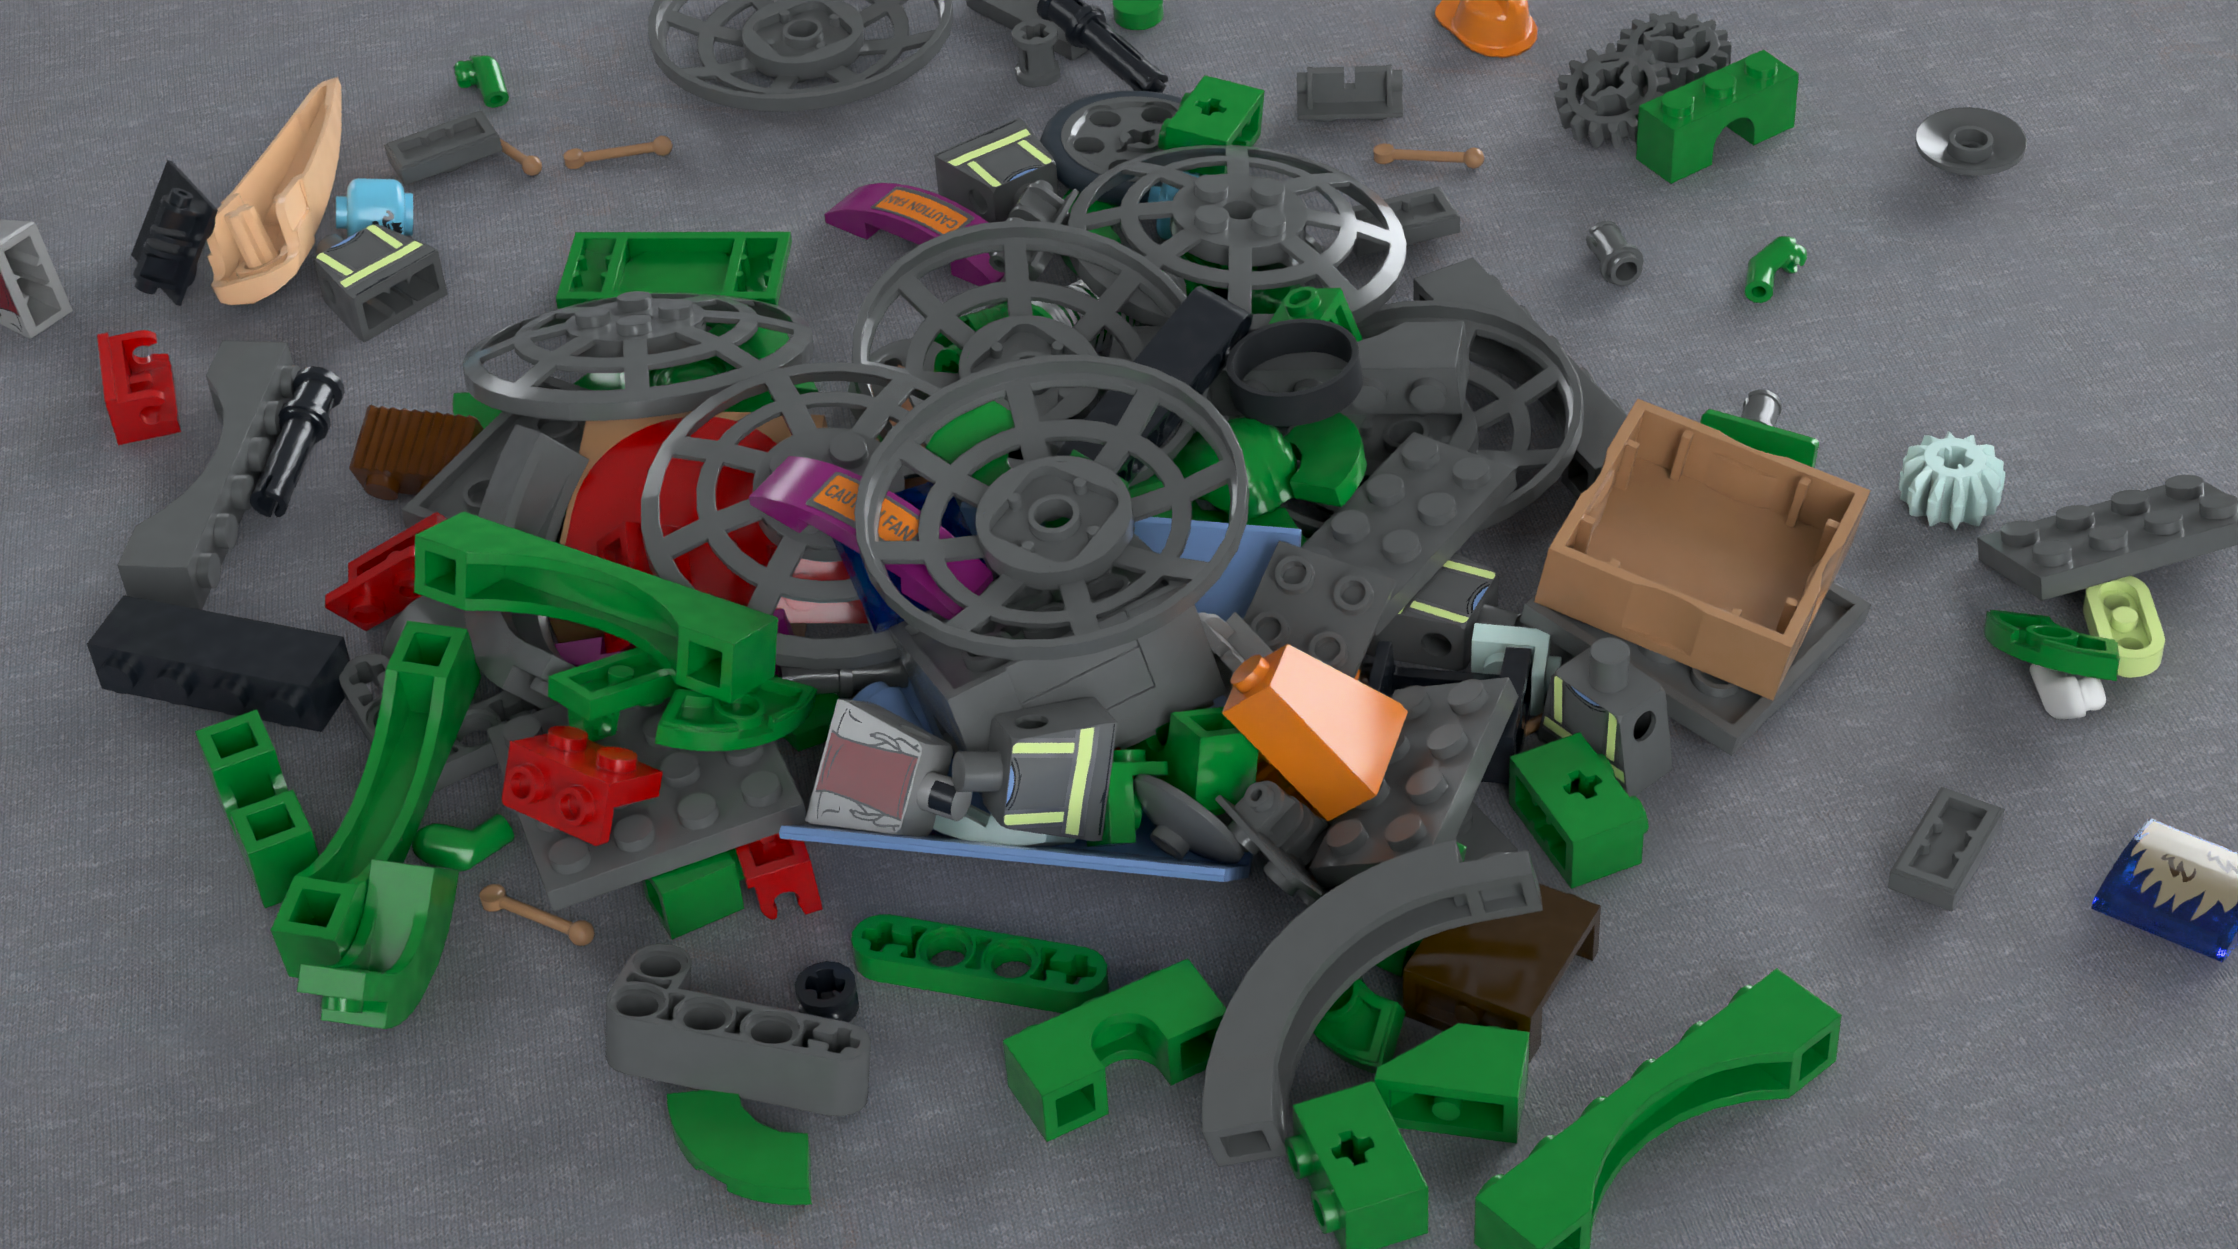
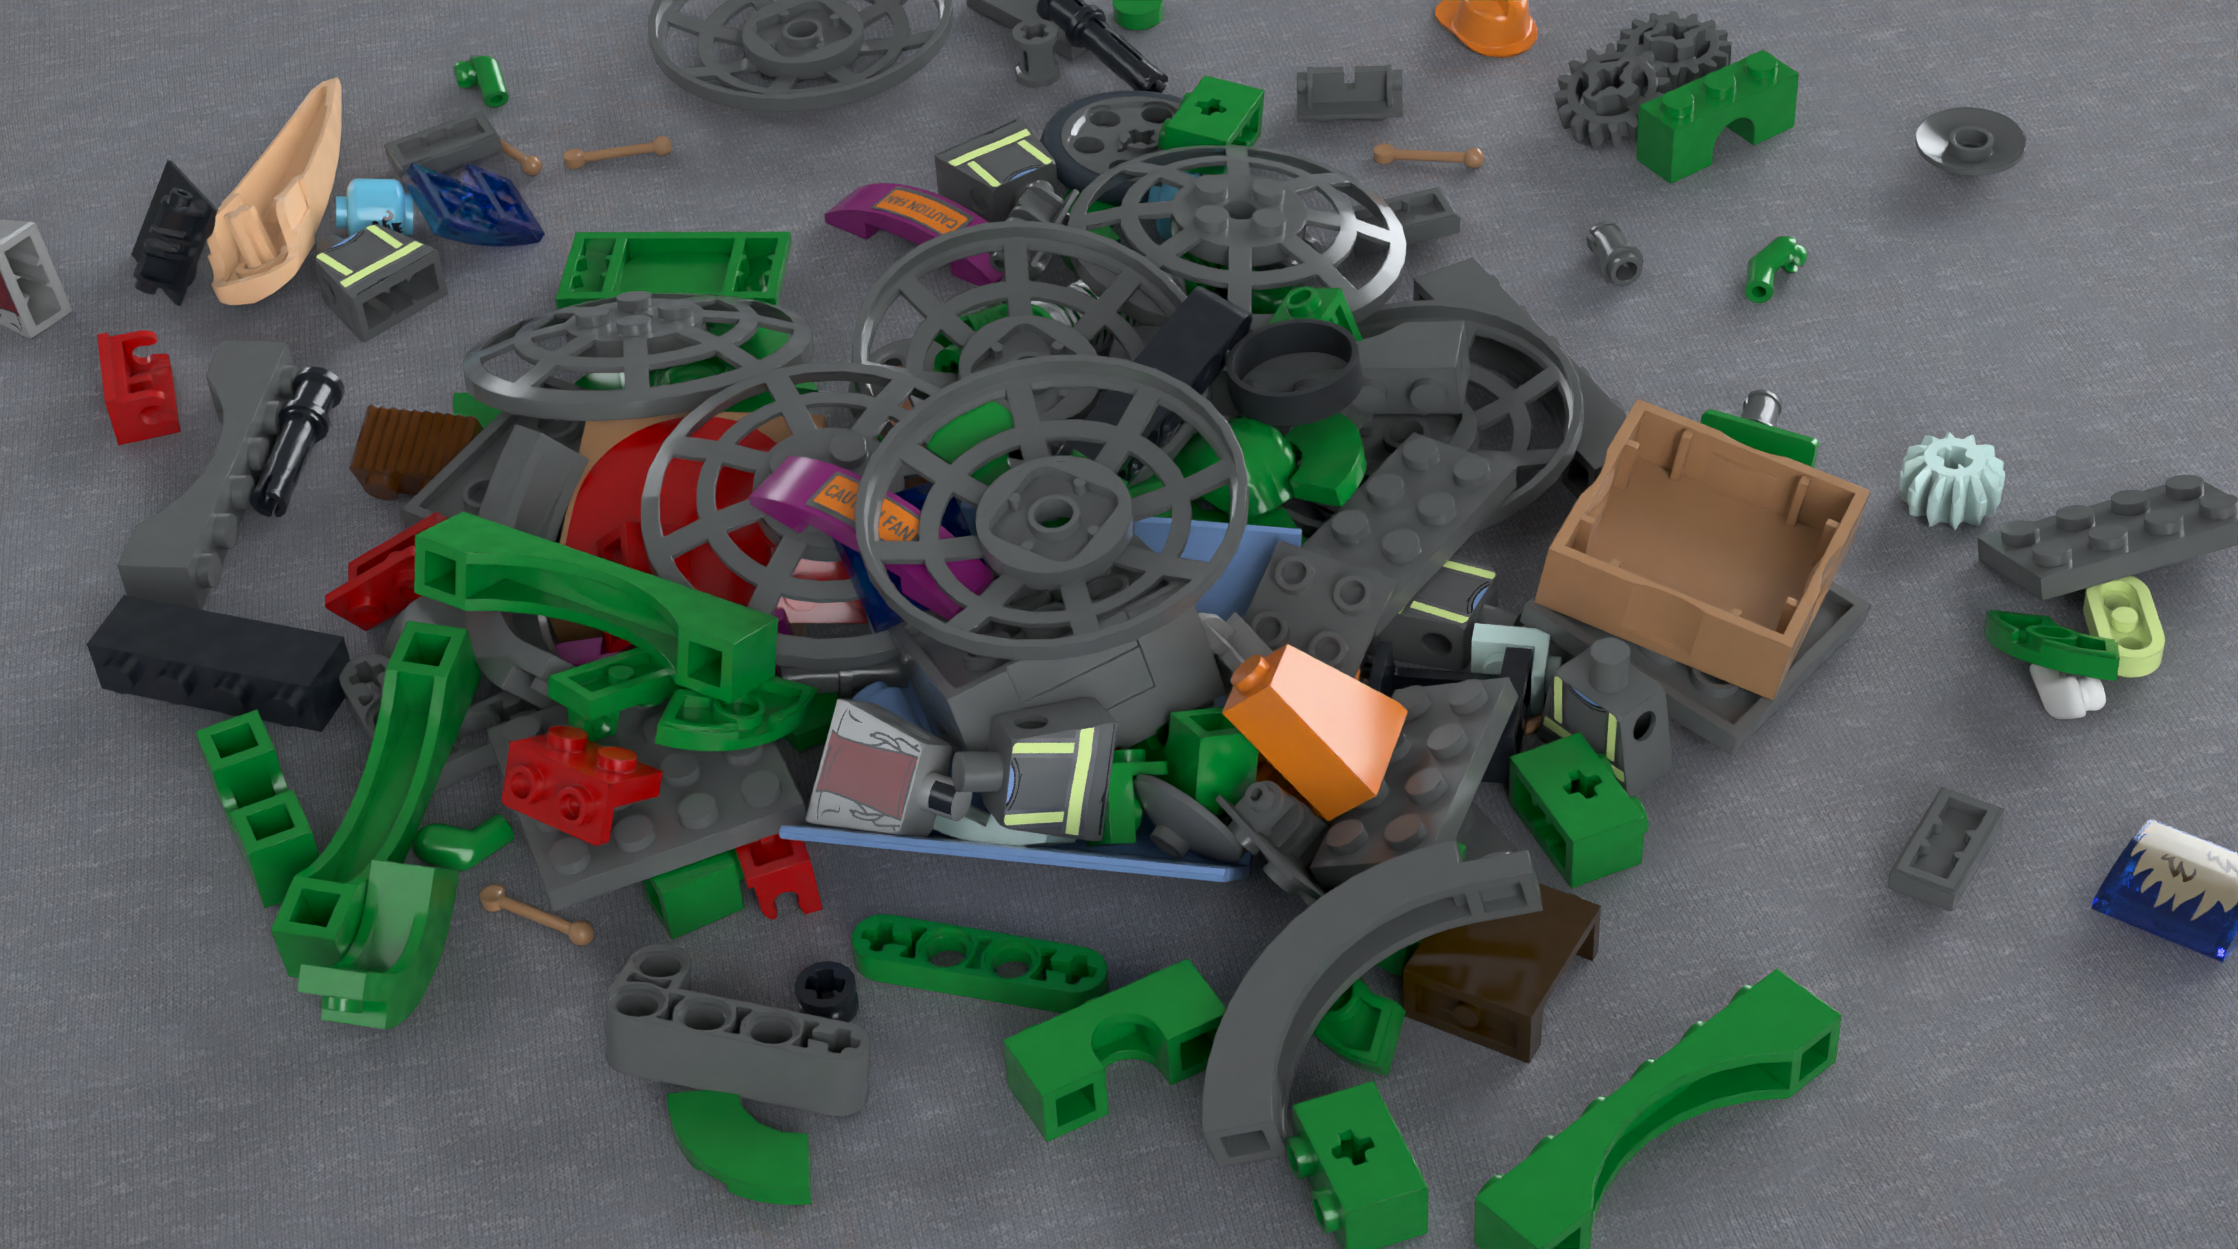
green slope [1375,1023,1530,1144] -> none
none -> clear blue slope [402,162,545,247]

